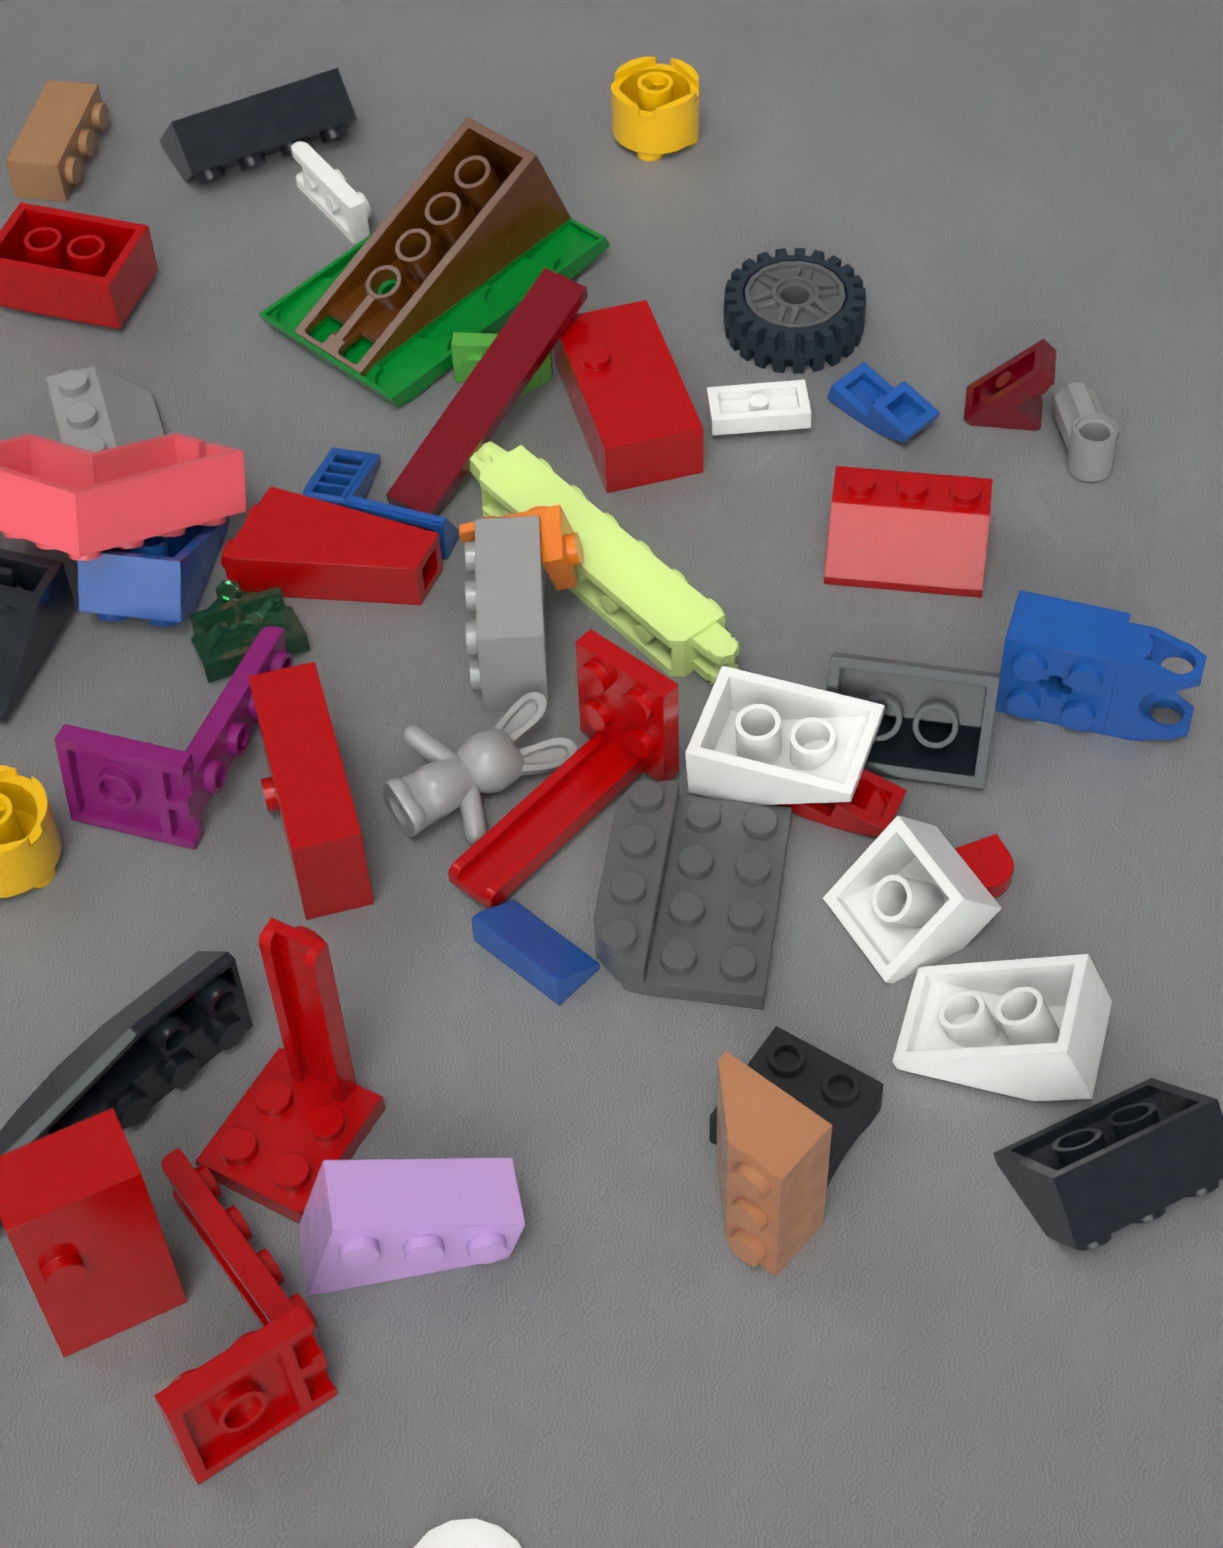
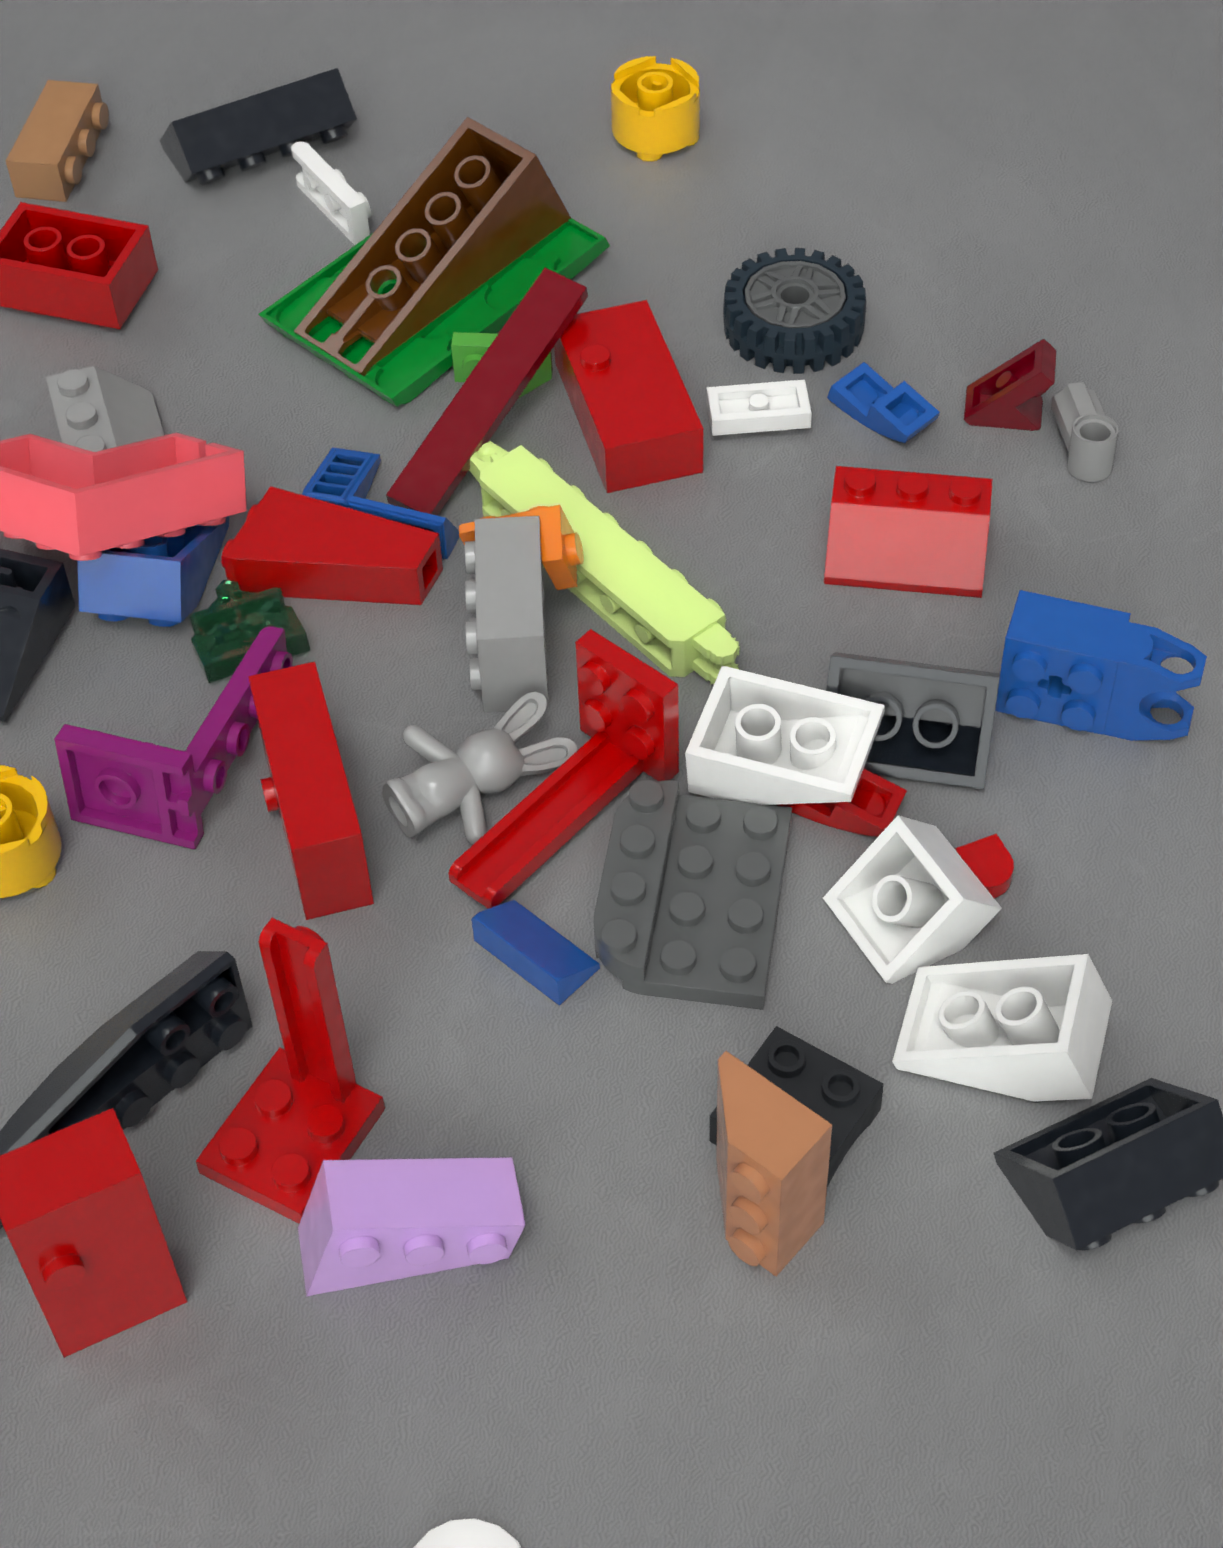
red bracket [154,1148,338,1485] -> none

